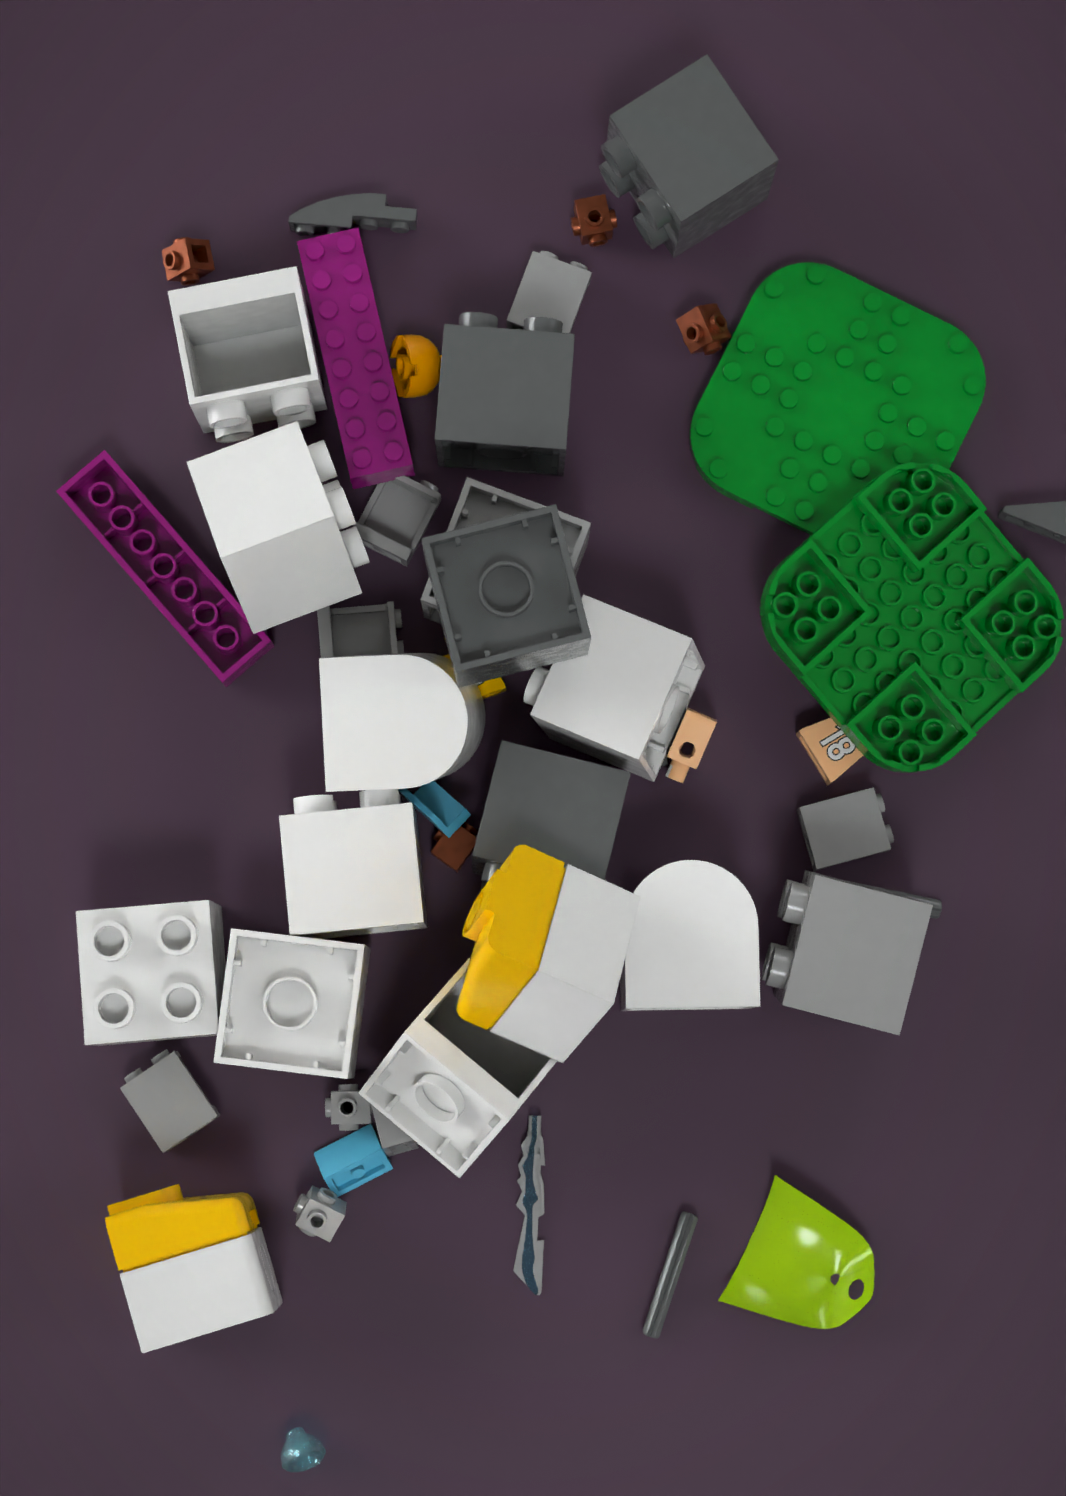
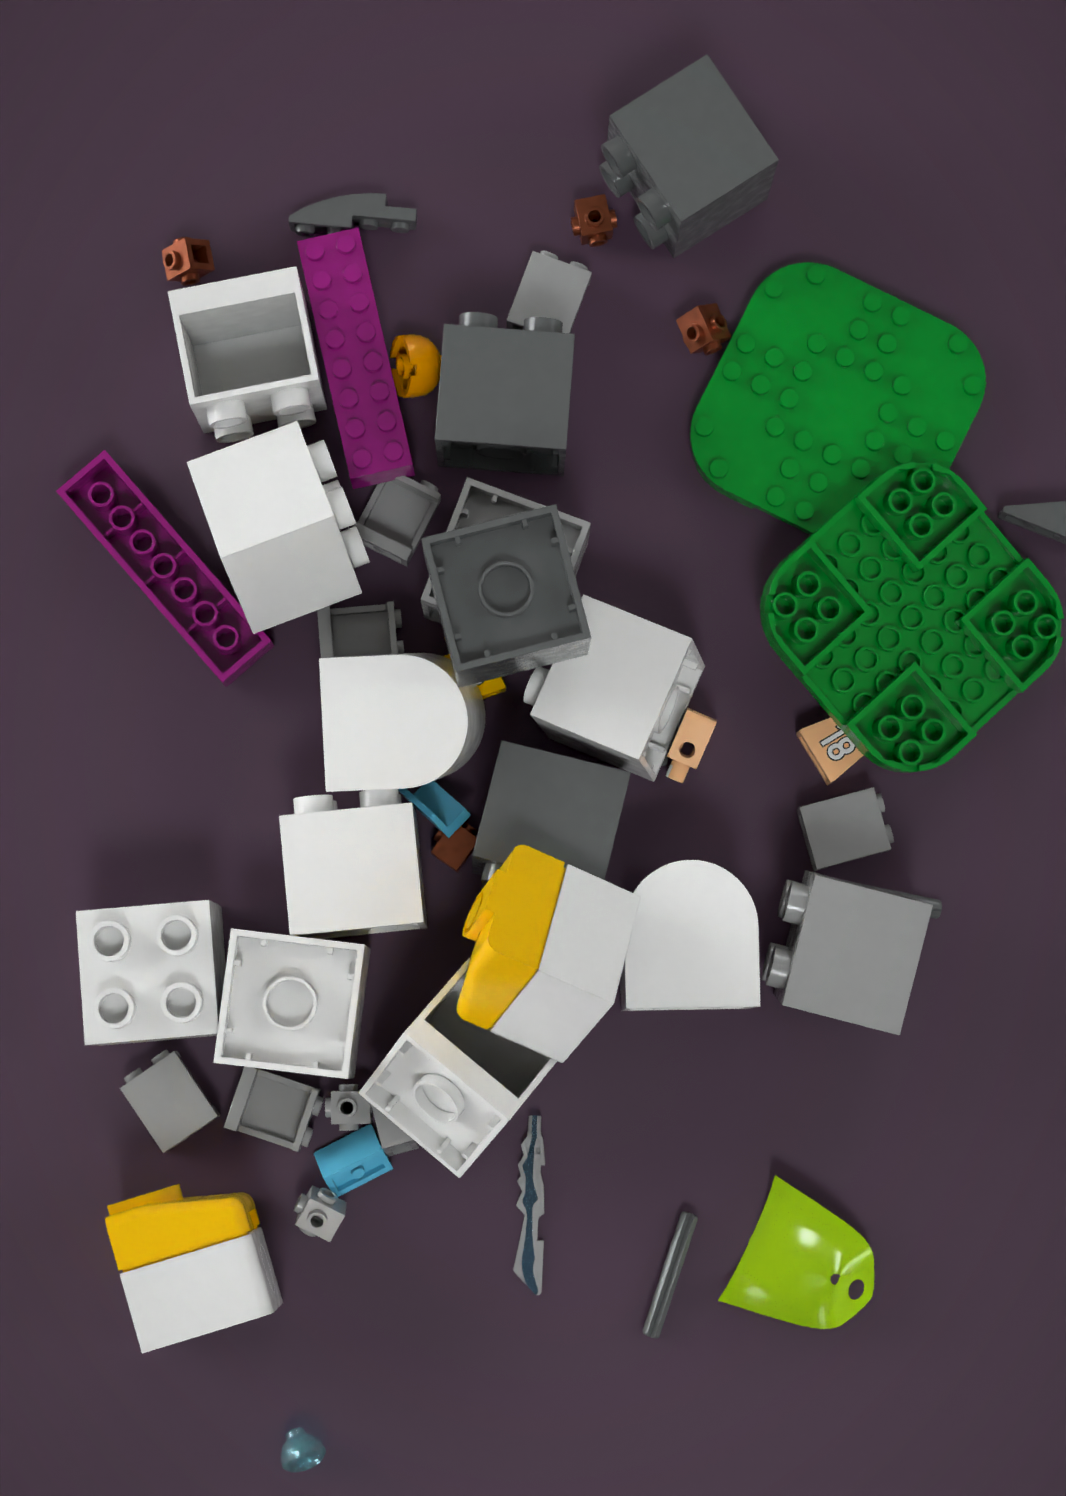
none -> light grey panel [224,1067,324,1152]

